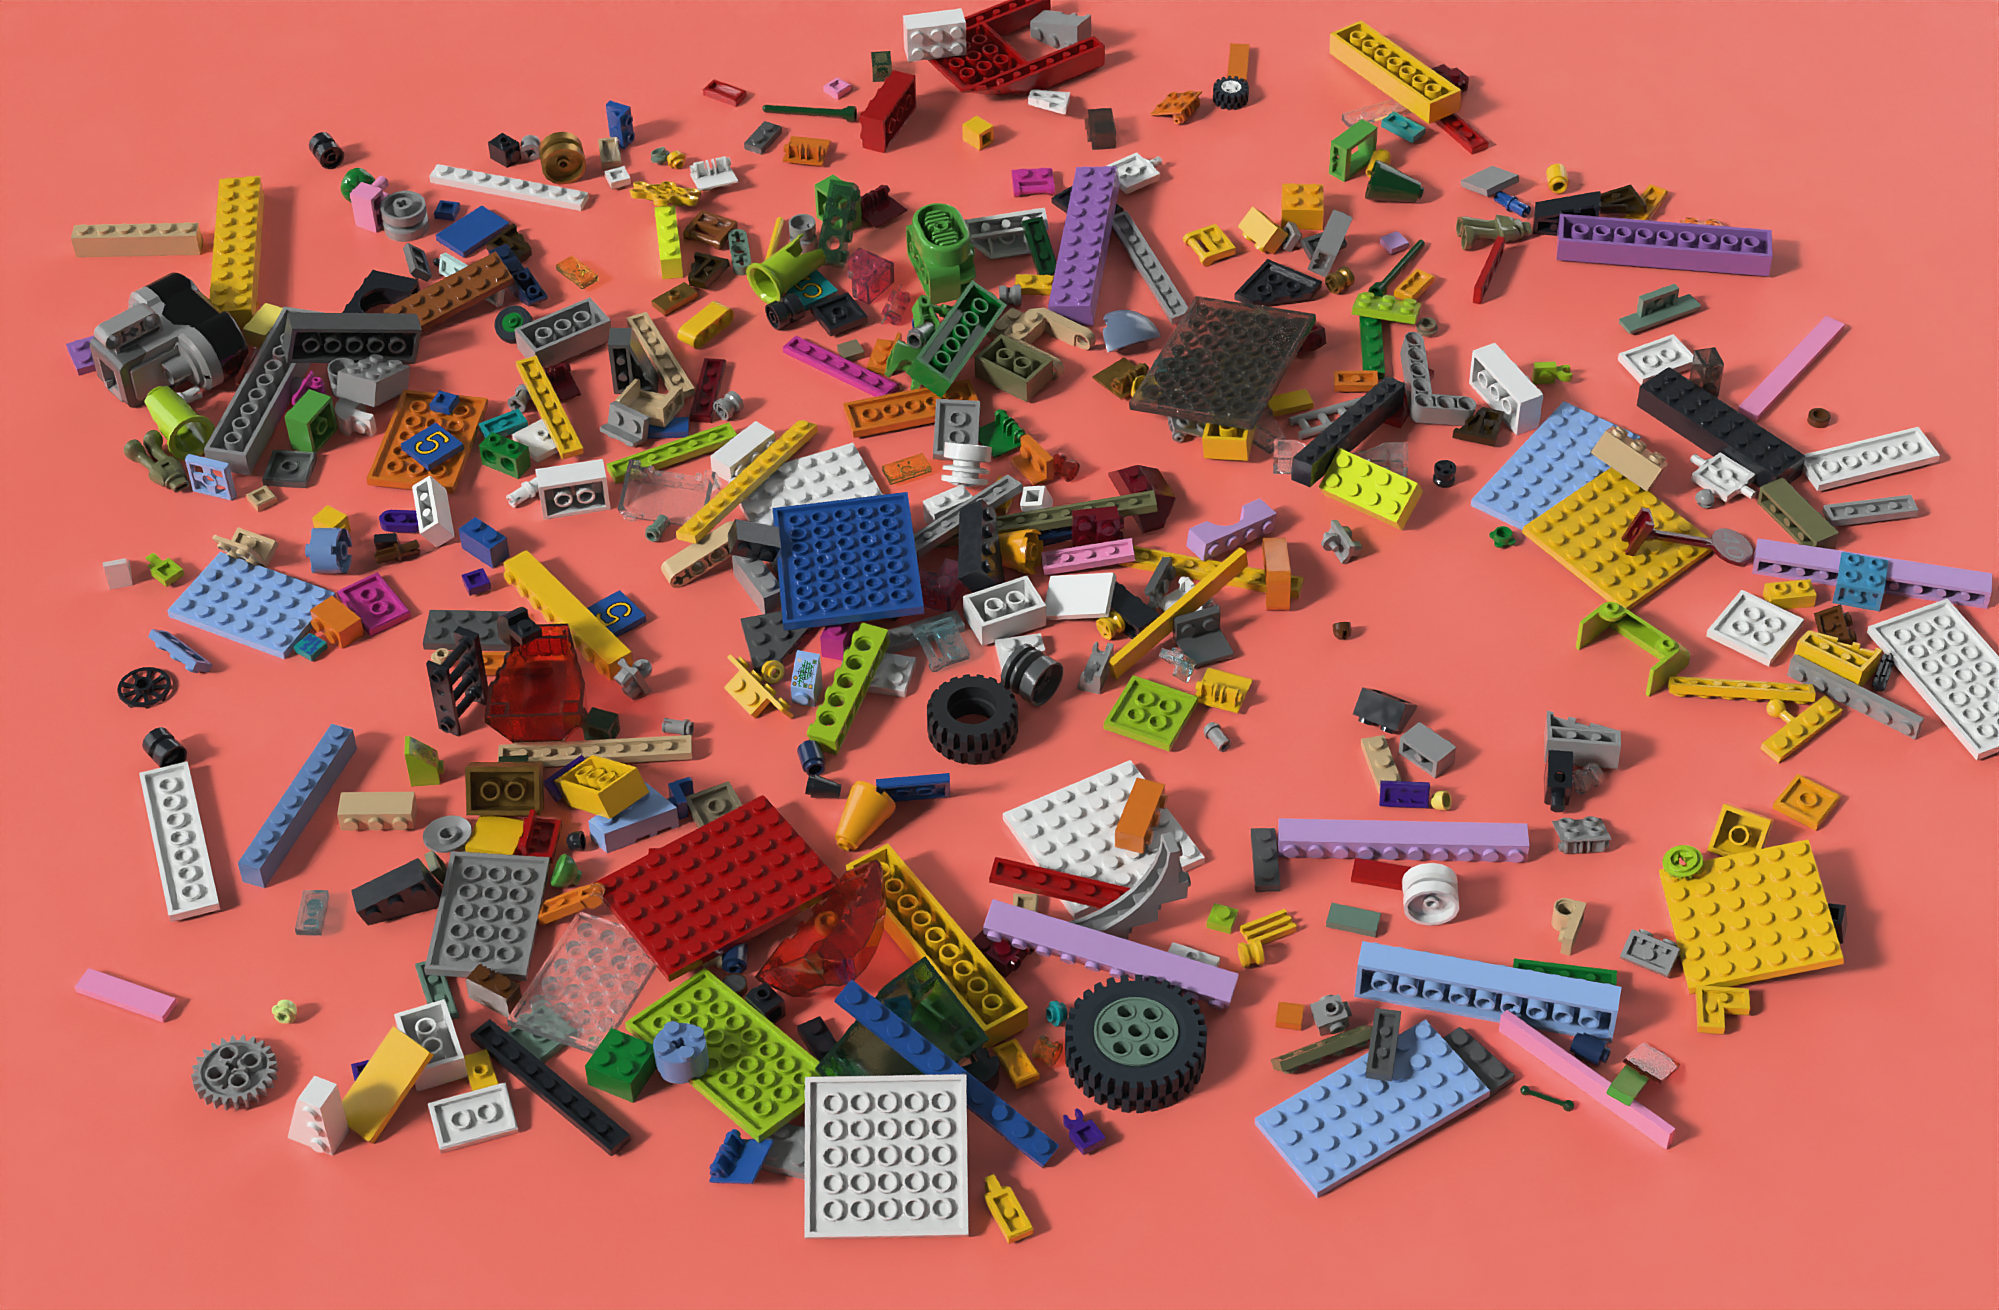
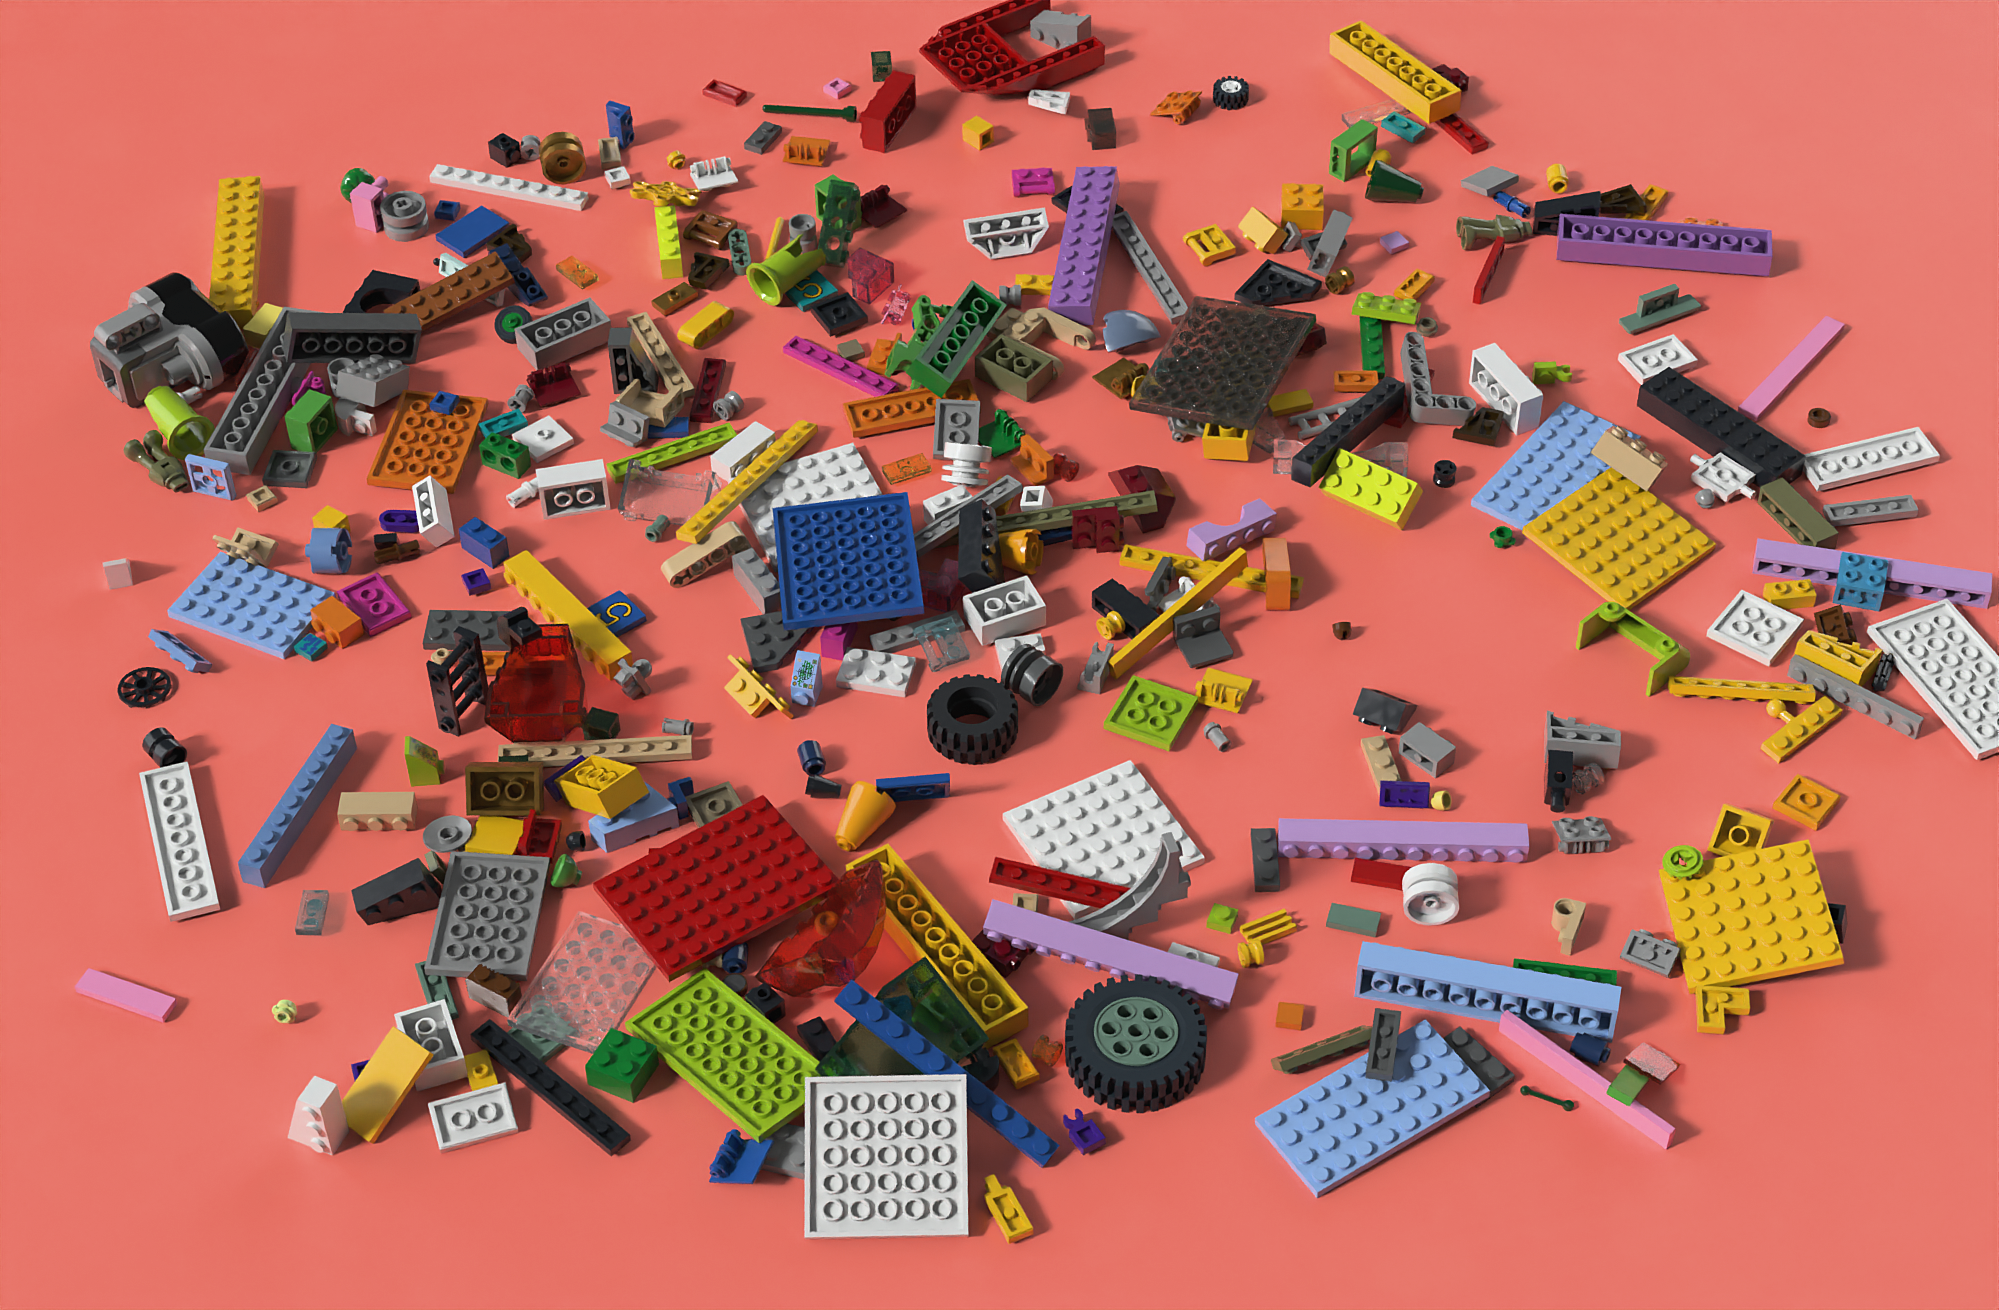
medium lavender plate [66,335,96,376] -> none
tan brick [71,222,203,258] -> none
lime plate [146,553,184,587] -> none
light grey gear [191,1035,279,1111] -> none
black wheel [308,132,344,169] -> none
blue tile [401,423,464,471] -> none
dark grey plate [403,242,432,282] -> none
yellow plate [516,356,583,460] -> none
orange hinge [538,882,605,926] -> none
sand green plate [650,147,670,164] -> none
medium blue brick [653,1021,709,1084] -> none
black brick [728,519,781,562] -> none
yellow plate [761,660,785,684] -> none
black wheel [765,293,805,330] -> none
lime brick [807,623,890,755] -> none
white brick [903,8,967,62] -> none
bright green brick [906,203,976,305] -> none
flat silver cone [906,322,935,349] -> none
dark green tile [1021,217,1057,275] -> none
bright pink plate [1041,538,1135,575] -> none
white tile [1045,572,1116,620] -> none
teal plate [1046,1000,1068,1027] -> none
white plate [1106,152,1163,194] -> none
orange brick [1115,777,1168,854] -> none
clear light blue bracket [1159,647,1196,683] -> none
orange tile [1227,43,1250,81] -> none
light grey brick [1310,994,1352,1036] -> none
light grey hips [1321,520,1362,564] -> none
dark green piece [1368,240,1425,297] -> none
dark red piece [1621,508,1753,565] -> none
clear smoke brick [1689,347,1724,397] -> none

